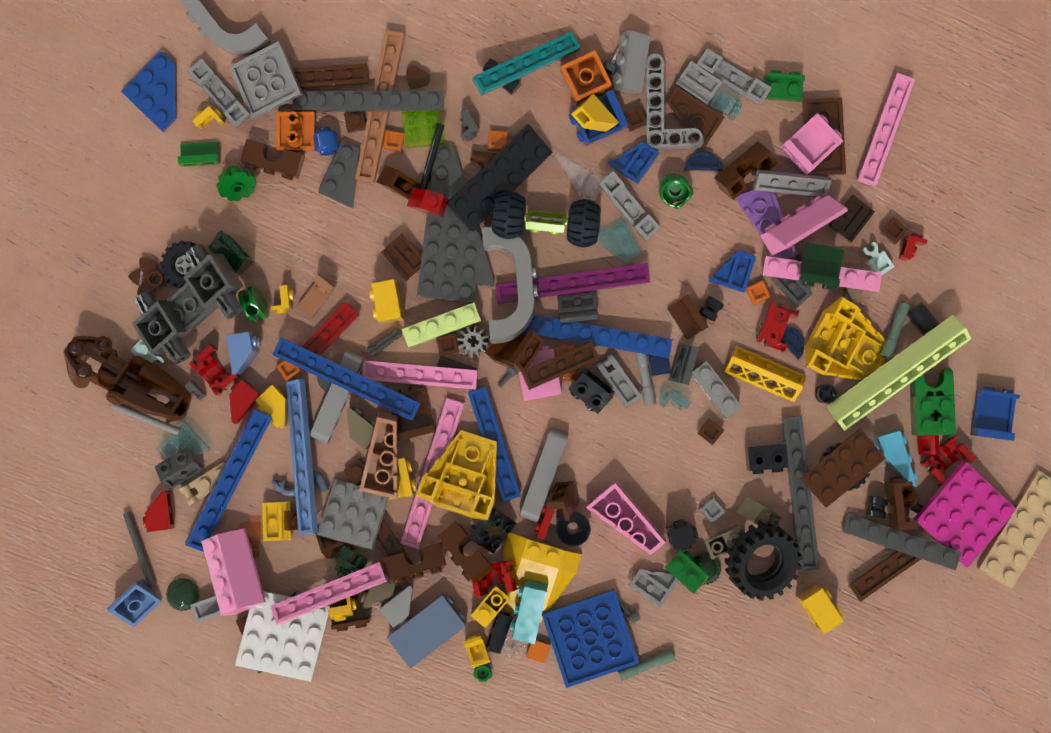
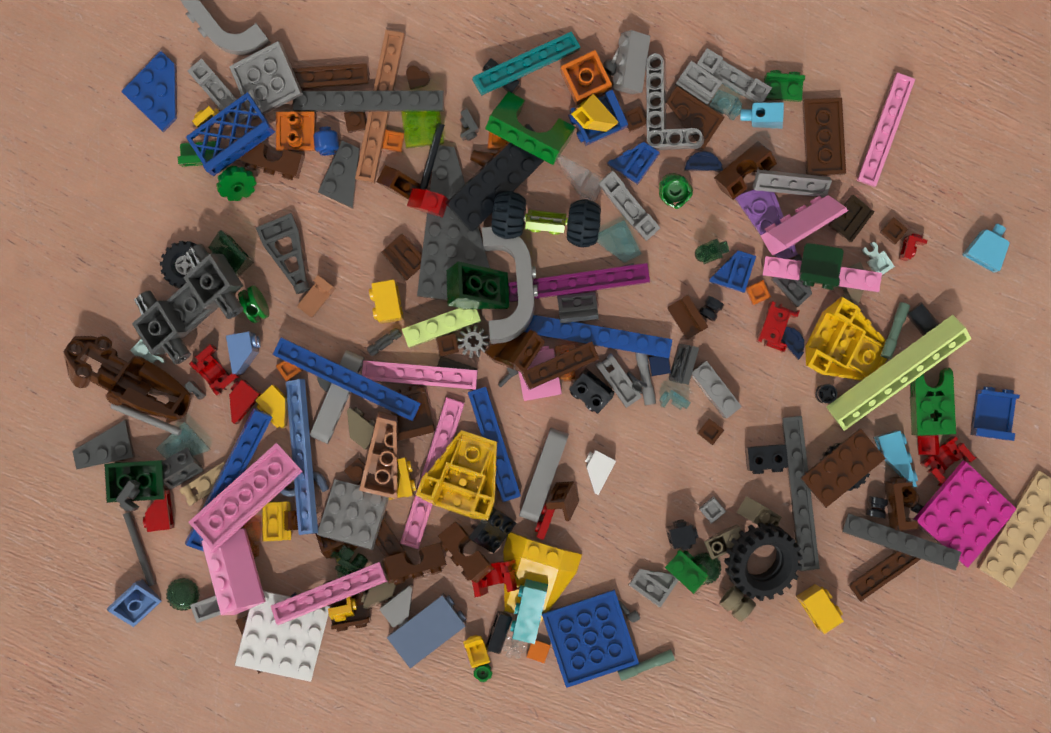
reddish brown plate [128,258,166,295] -> none
yellow bracket [270,285,294,314] -> none
red plate [302,302,360,356] -> none
yellow slope [471,586,510,628] -> none
black piece [556,511,591,547] -> none
bright pink wedge [586,480,666,555] -> none
yellow fence [724,345,806,402] -> none
bright pink panel [780,113,843,175] -> none
none -> dark grey wing [73,420,134,470]
none -> dark green slope [104,460,165,503]
none -> dark grey bracket [116,480,141,512]
none -> blue fence [186,92,276,176]
none -> bright pink plate [189,443,303,551]
none -> dark grey plate [256,213,311,294]
none -> dark green slope [446,261,510,309]
none -> green arch [485,91,576,165]
none -> white slope [585,450,616,495]
none -> dark grey hand [627,371,647,394]
none -> clear green hips [695,239,729,264]
none -> dark tan wheel [719,585,756,622]
none -> medium azure torso [740,102,784,129]
none -> medium azure torso [962,224,1010,273]

